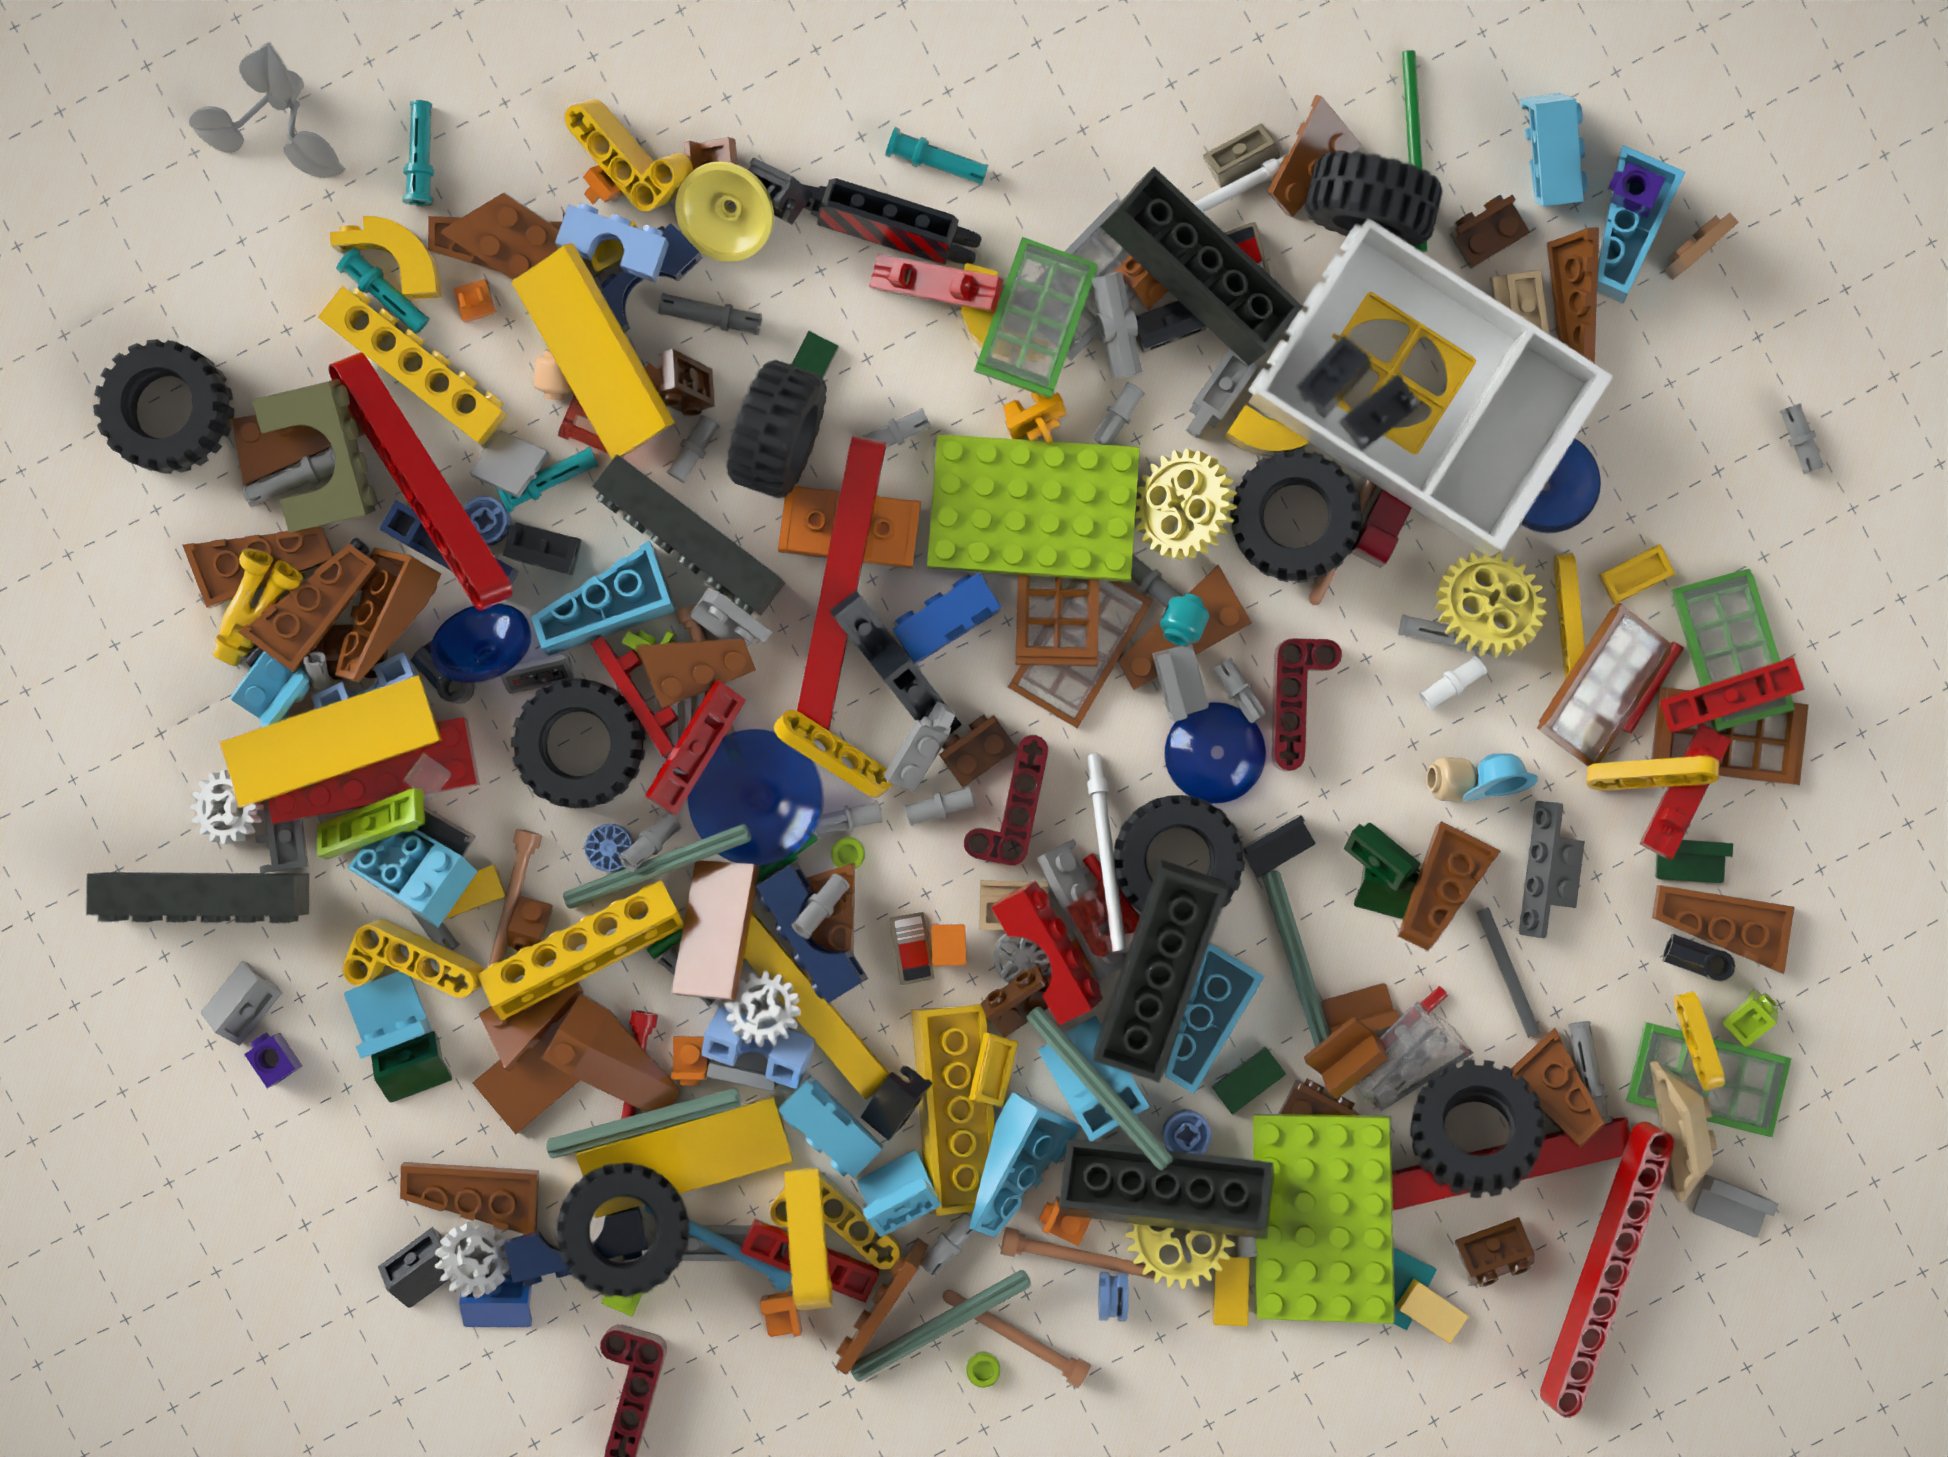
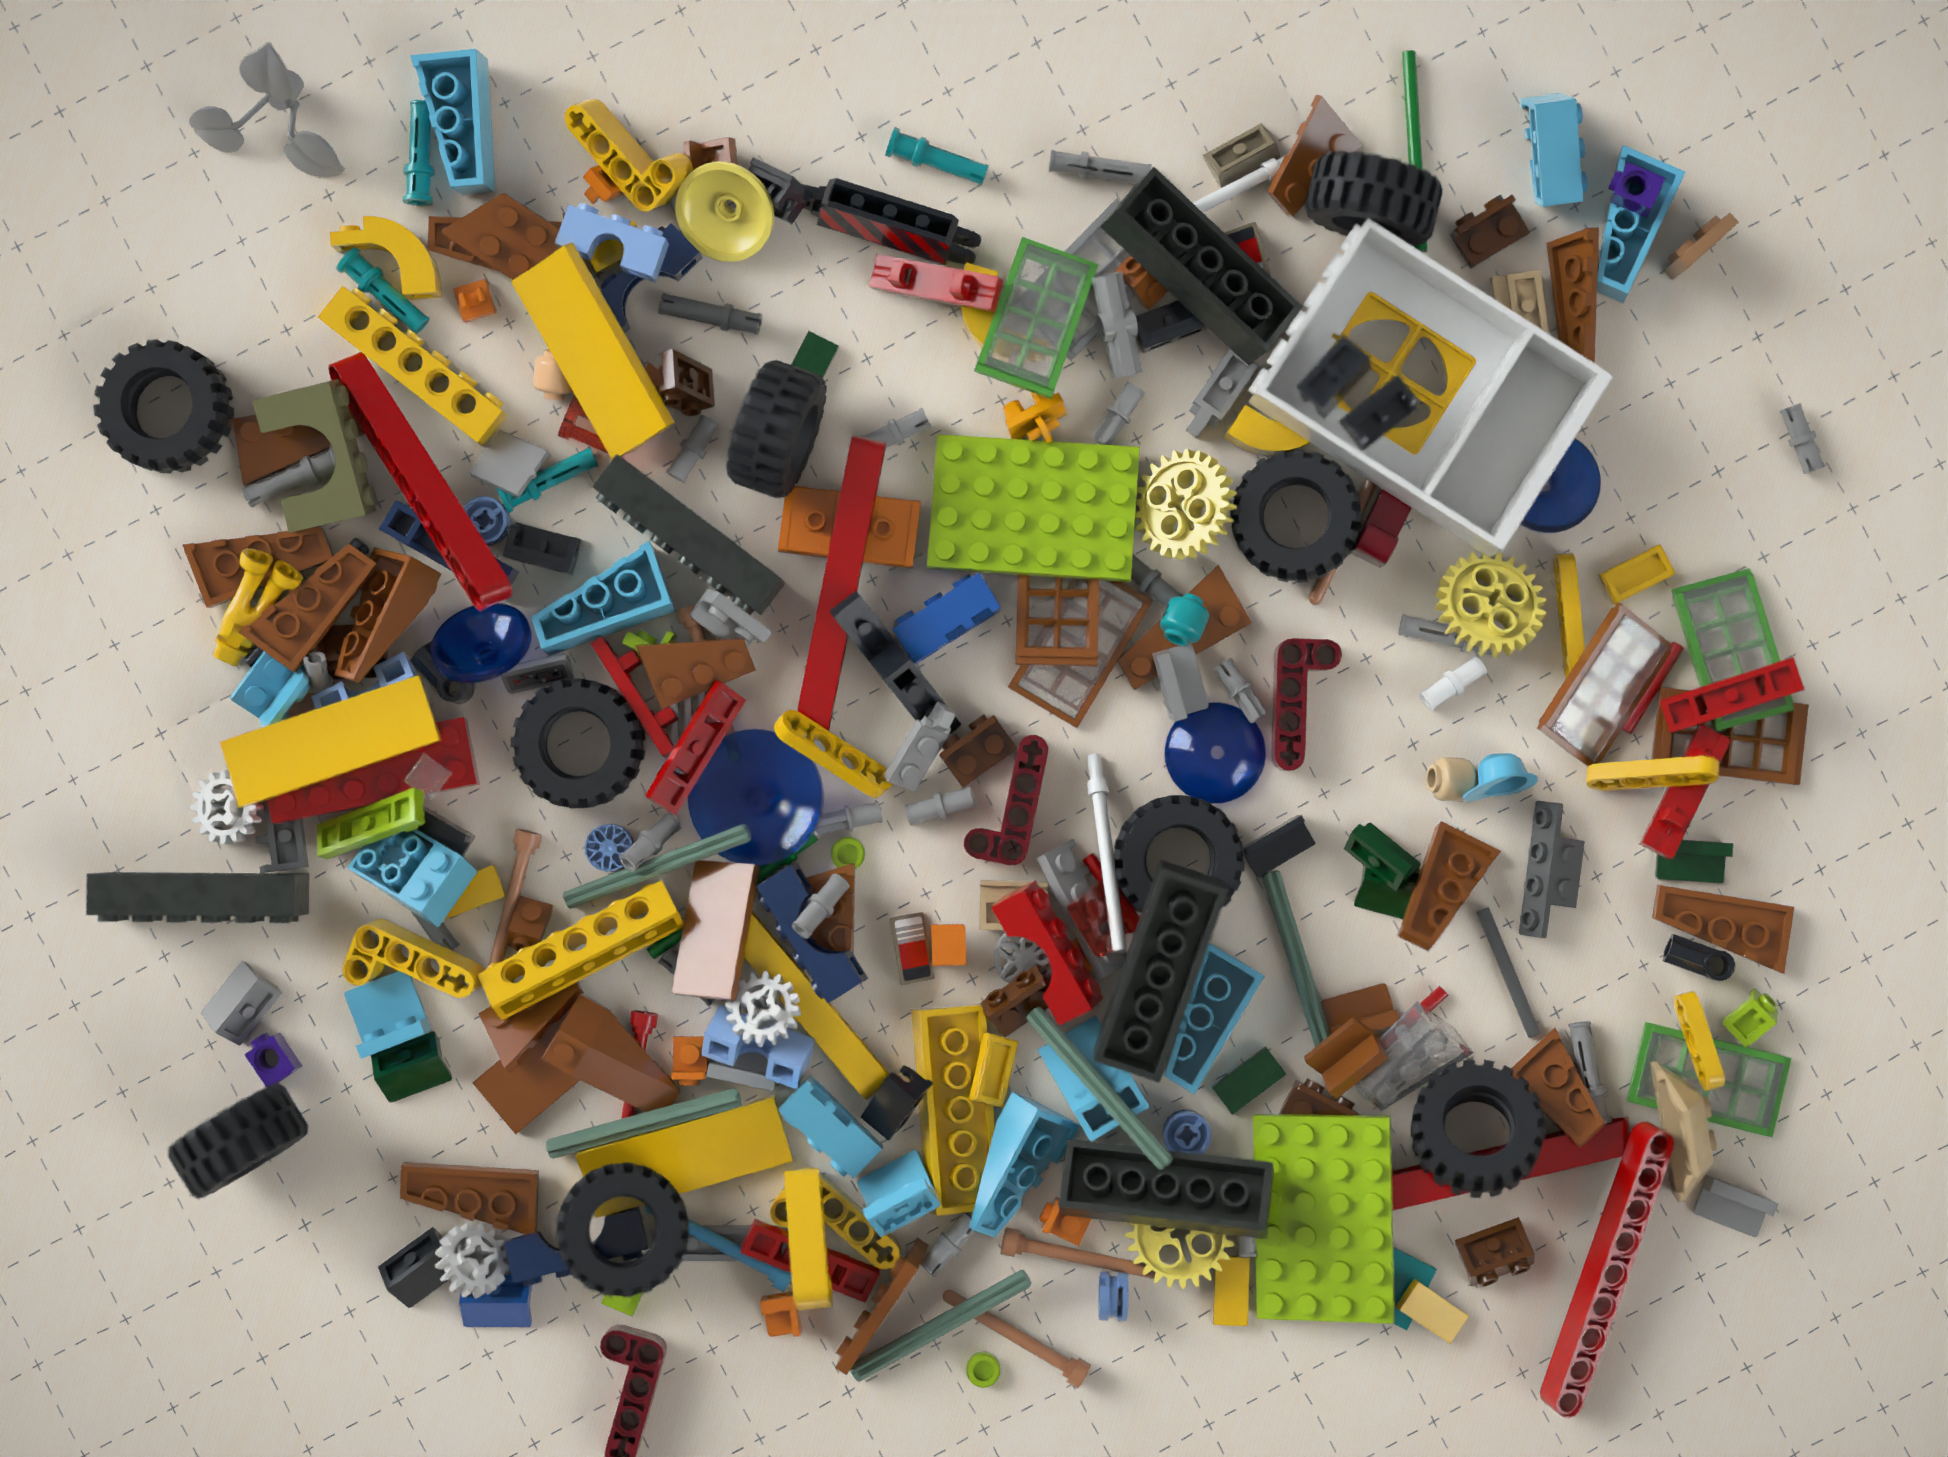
none -> black tyre [168,1083,308,1199]
none -> medium azure wedge [410,49,495,195]
none -> light grey pin [1049,150,1152,183]

